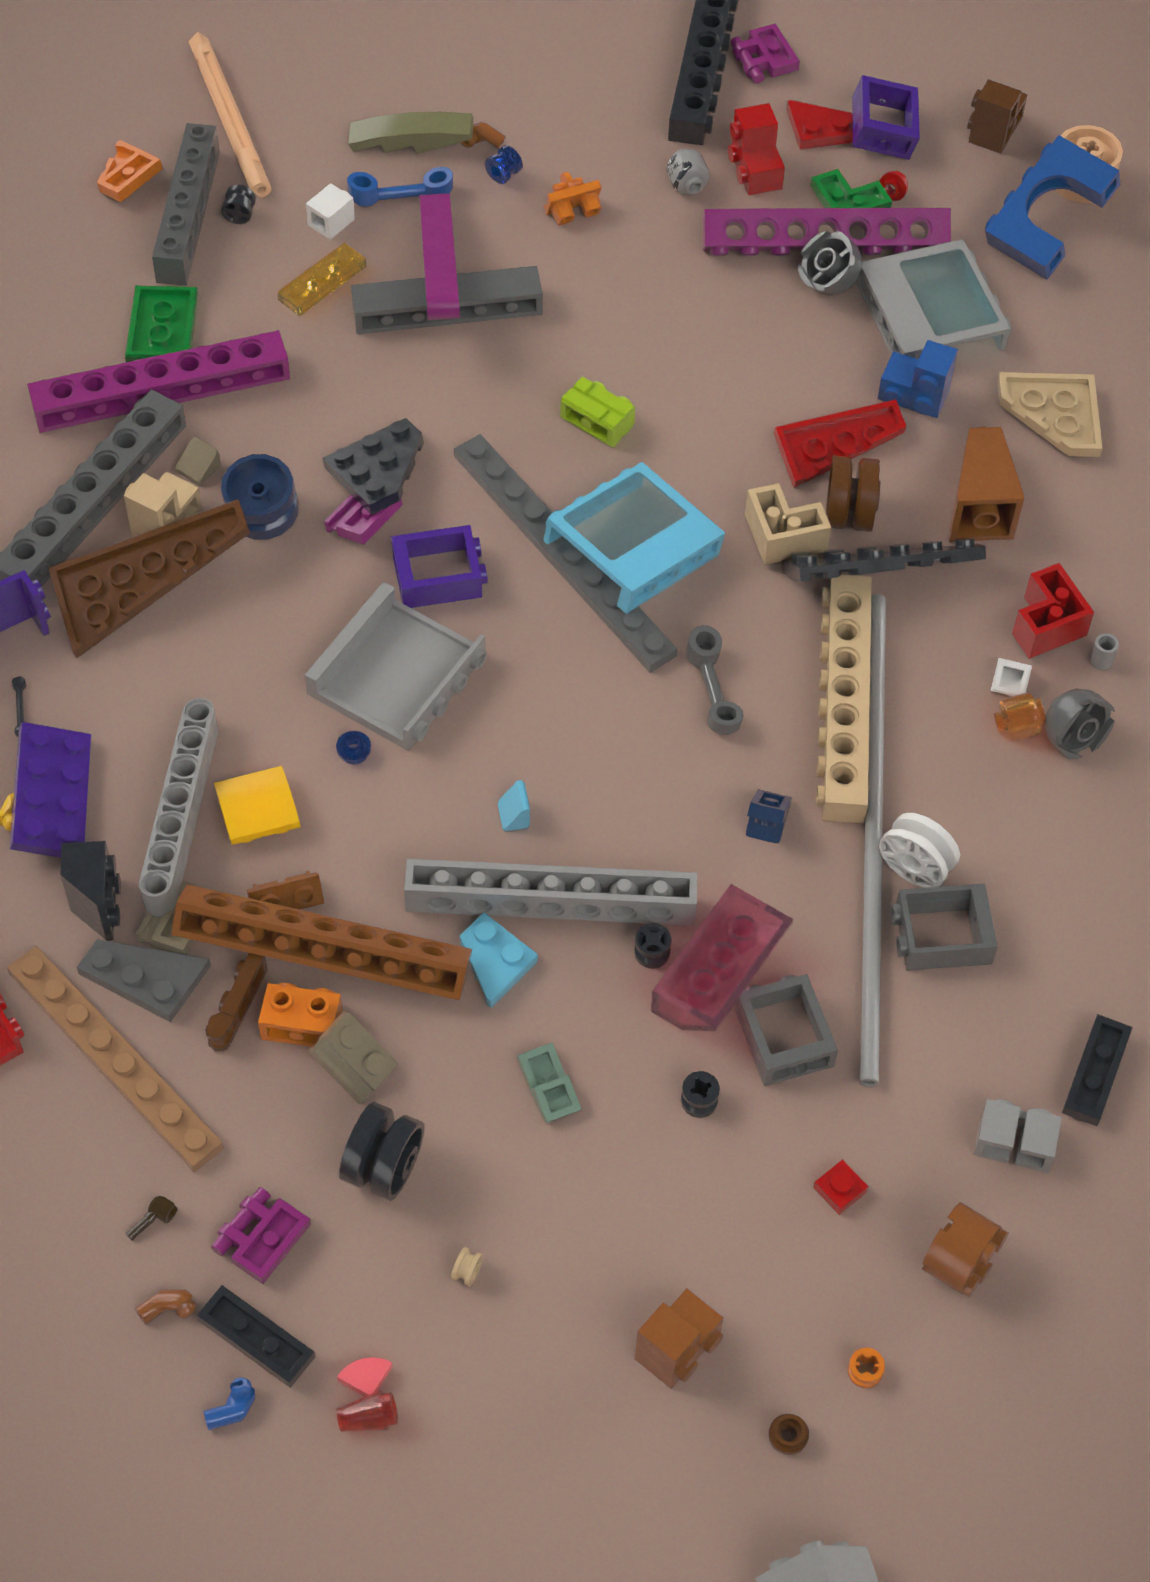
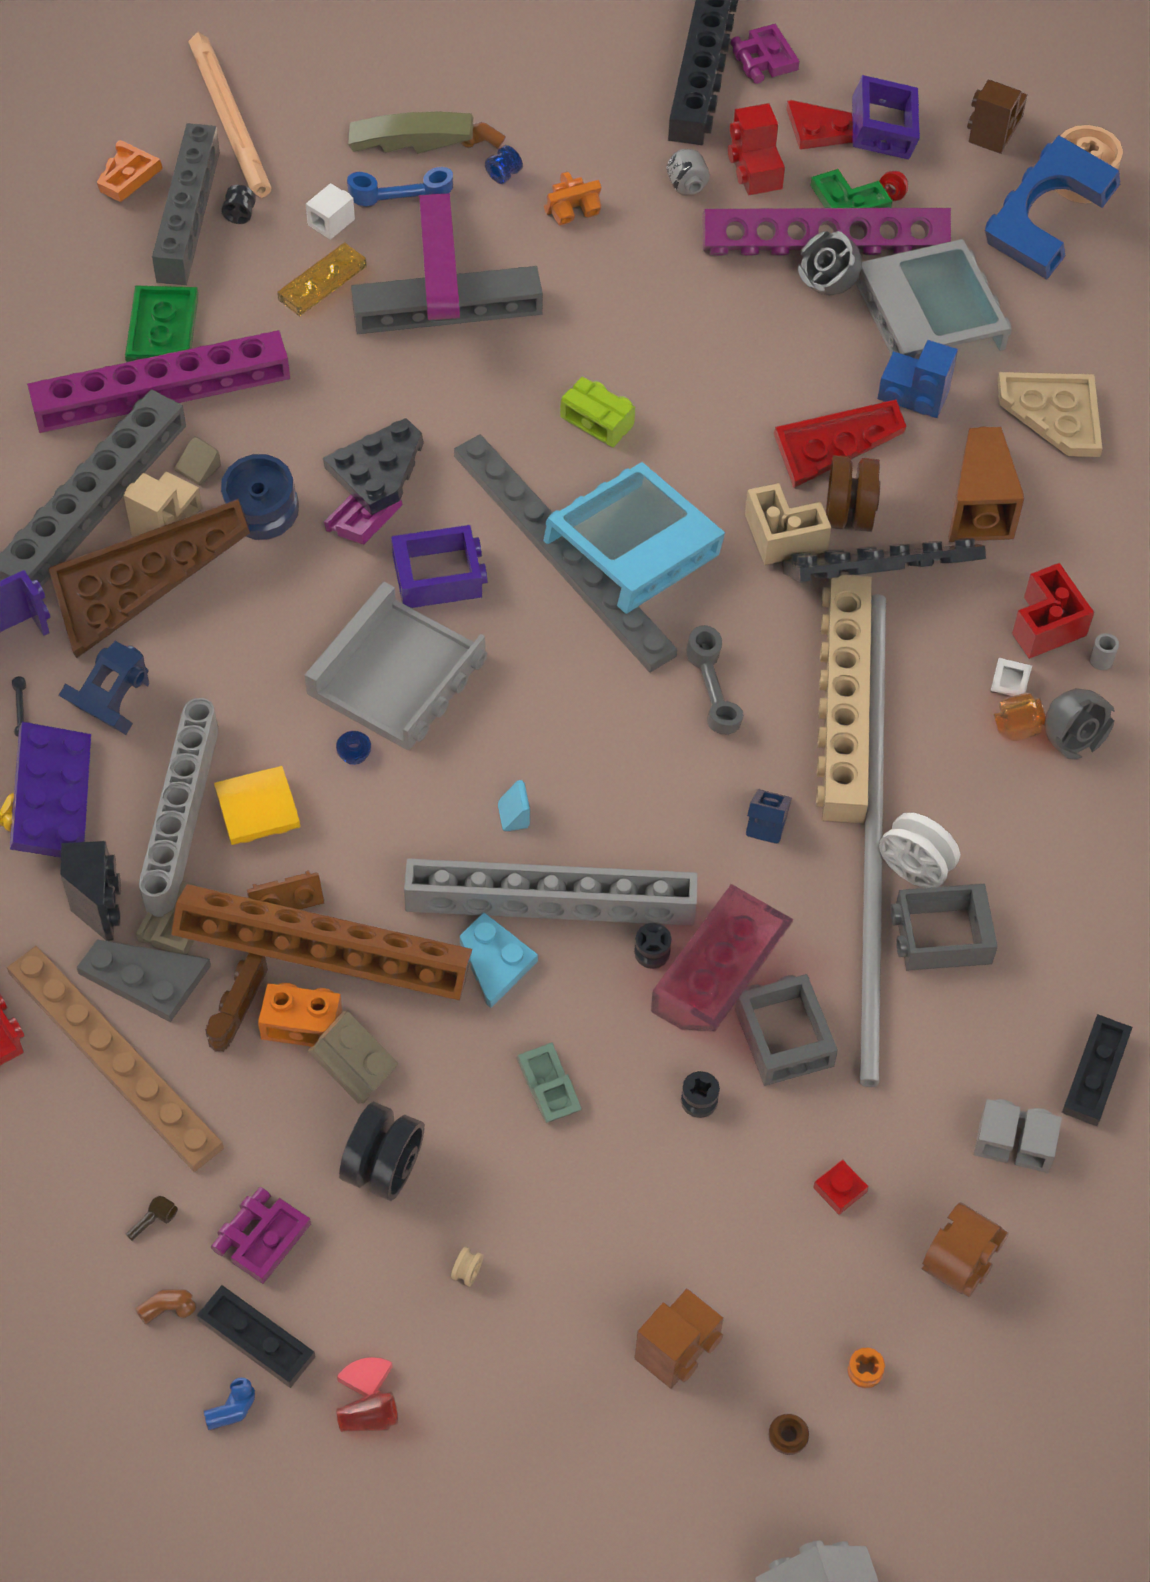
none -> dark blue tile [58,640,150,735]

